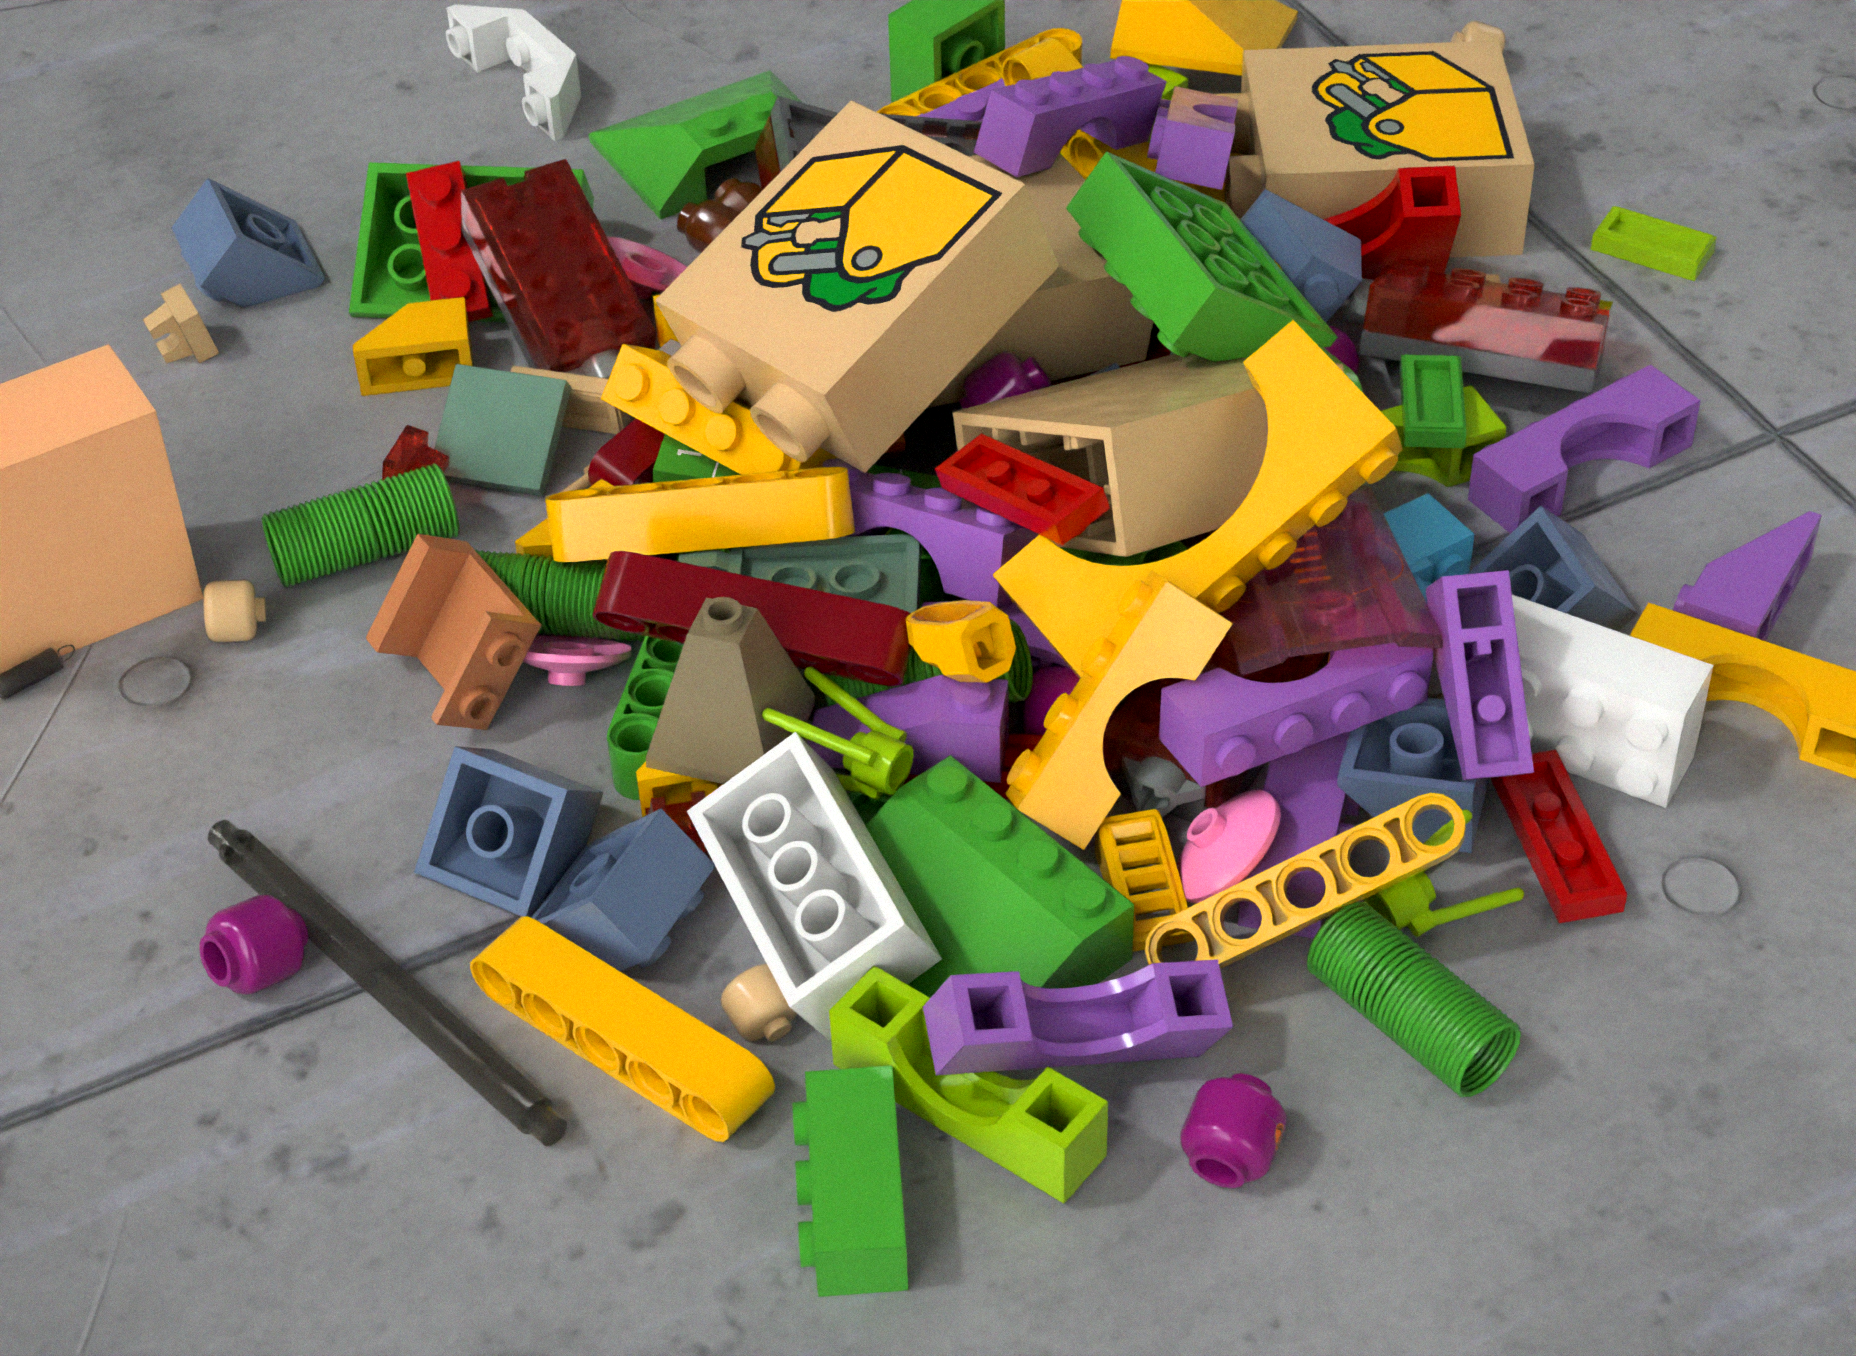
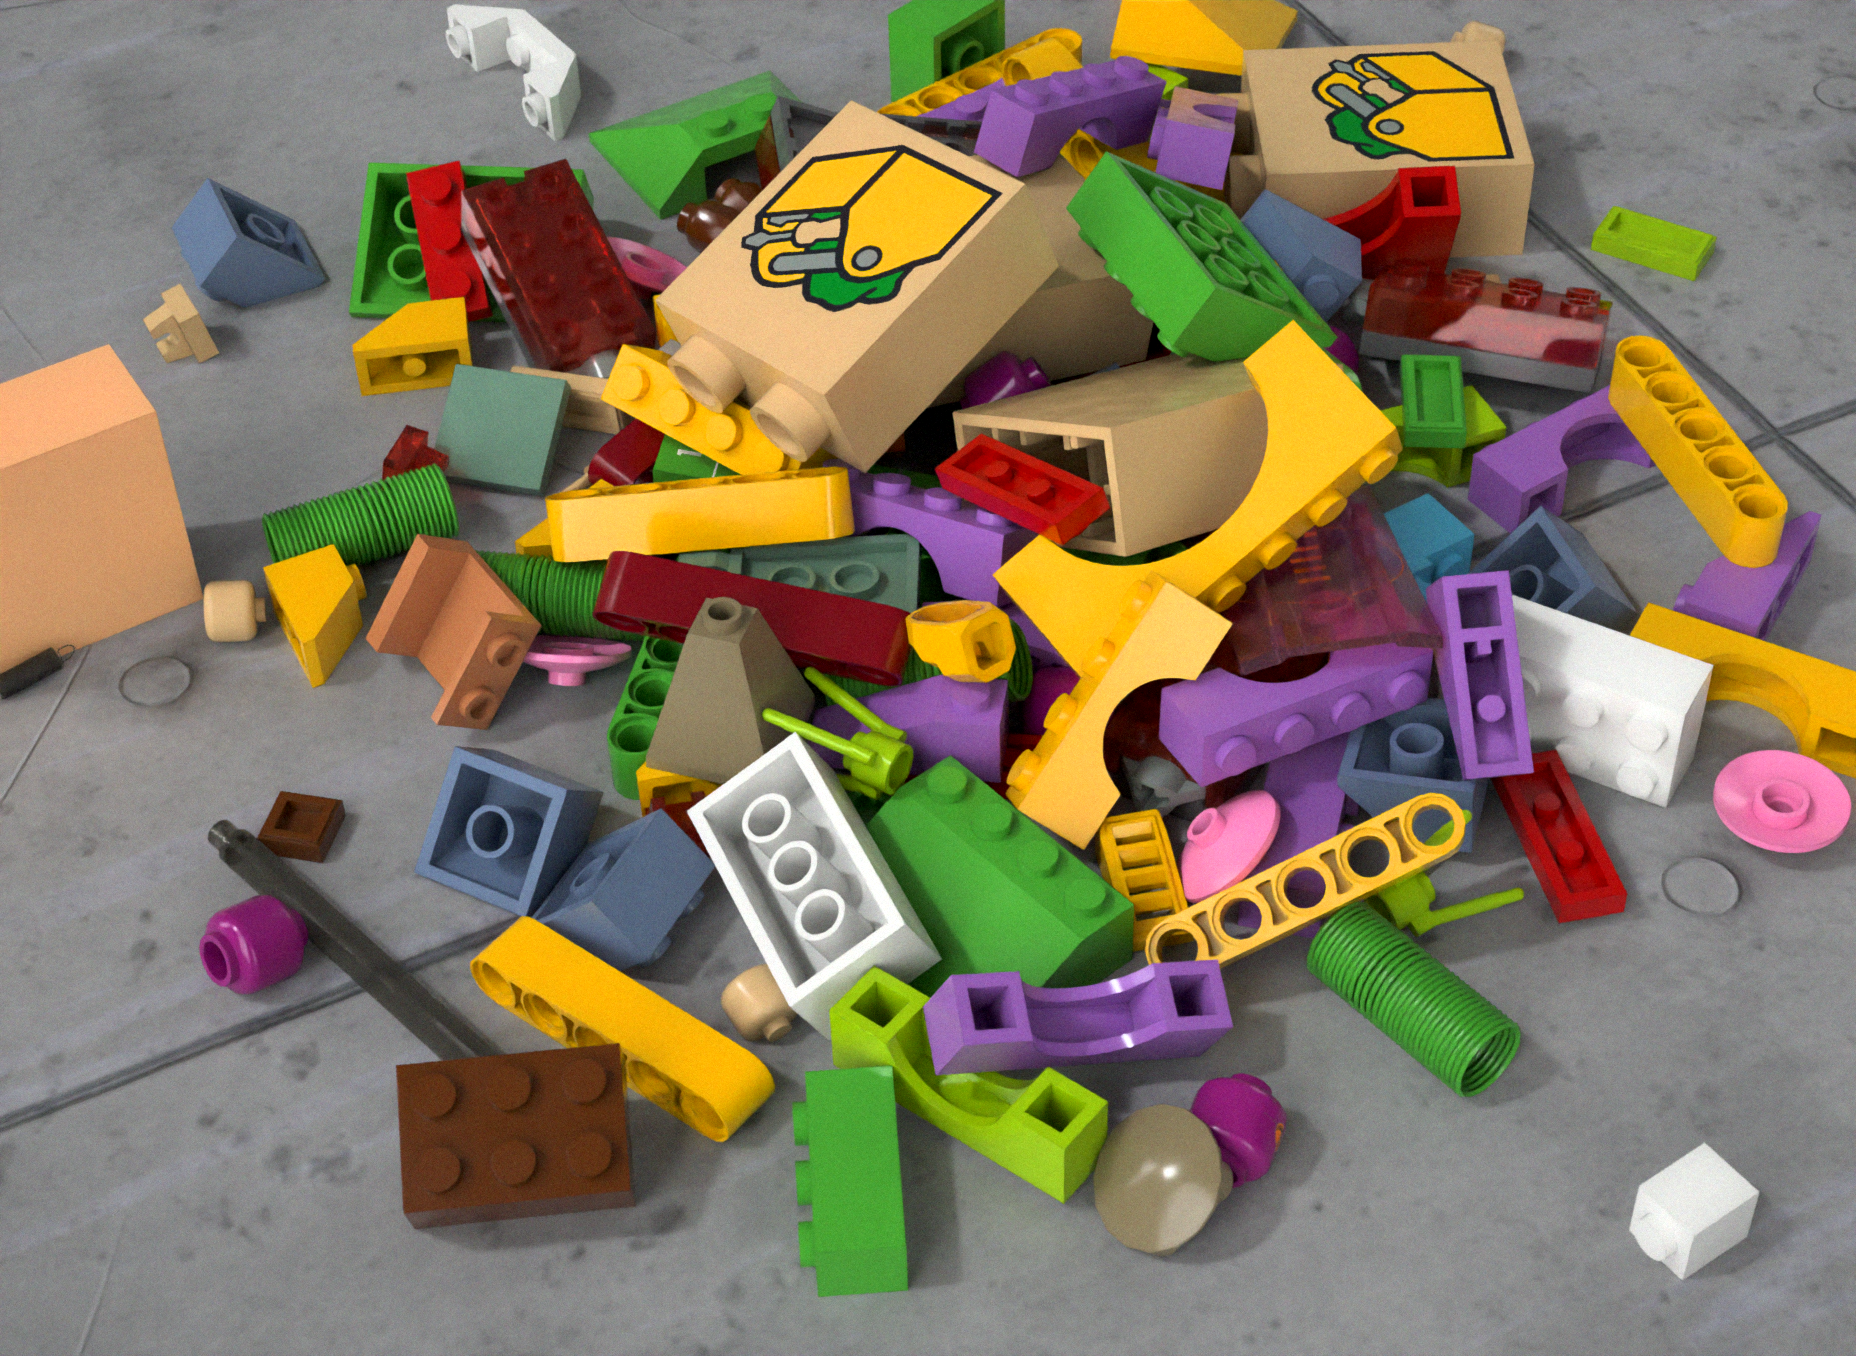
none -> reddish brown tile [257,791,346,863]
none -> yellow slope [263,544,367,688]
none -> reddish brown brick [396,1043,636,1229]
none -> dark tan dish [1093,1104,1233,1257]
none -> yellow beam [1608,335,1788,568]
none -> white brick [1629,1142,1759,1281]
none -> bright pink dish [1713,750,1851,853]

